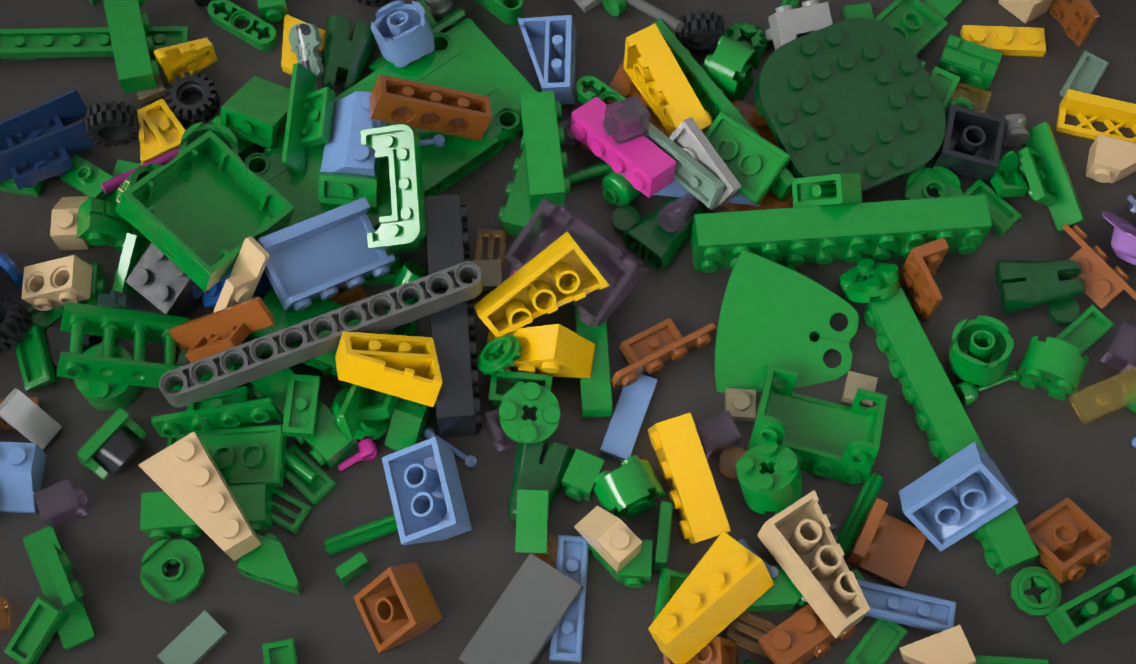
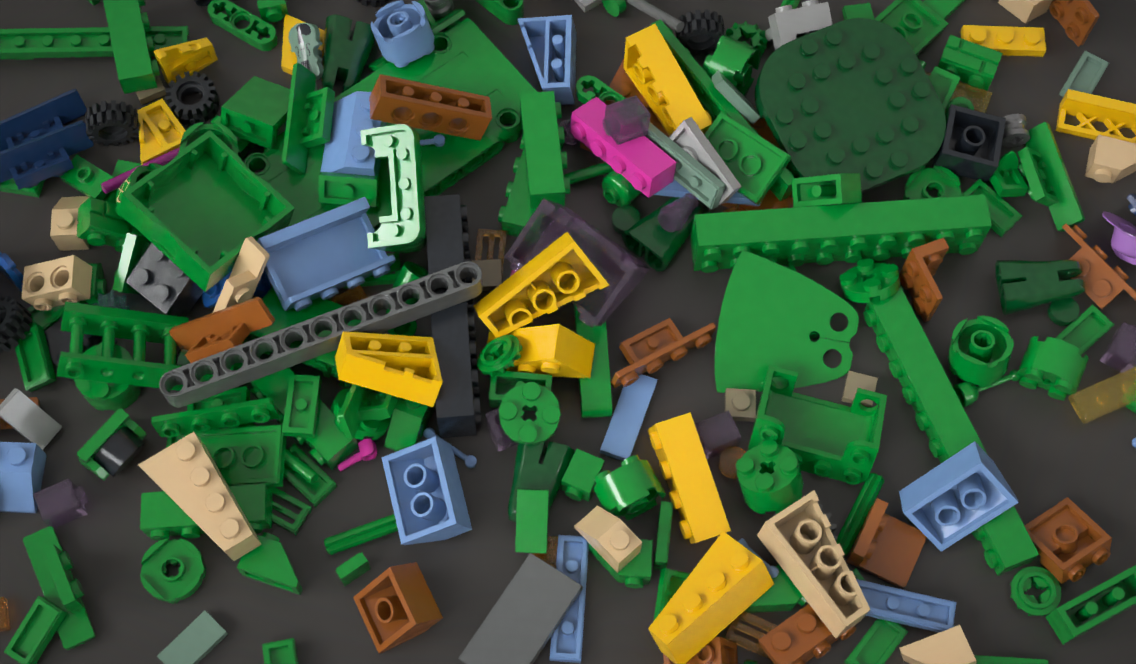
none -> sand green tile [711,70,760,124]

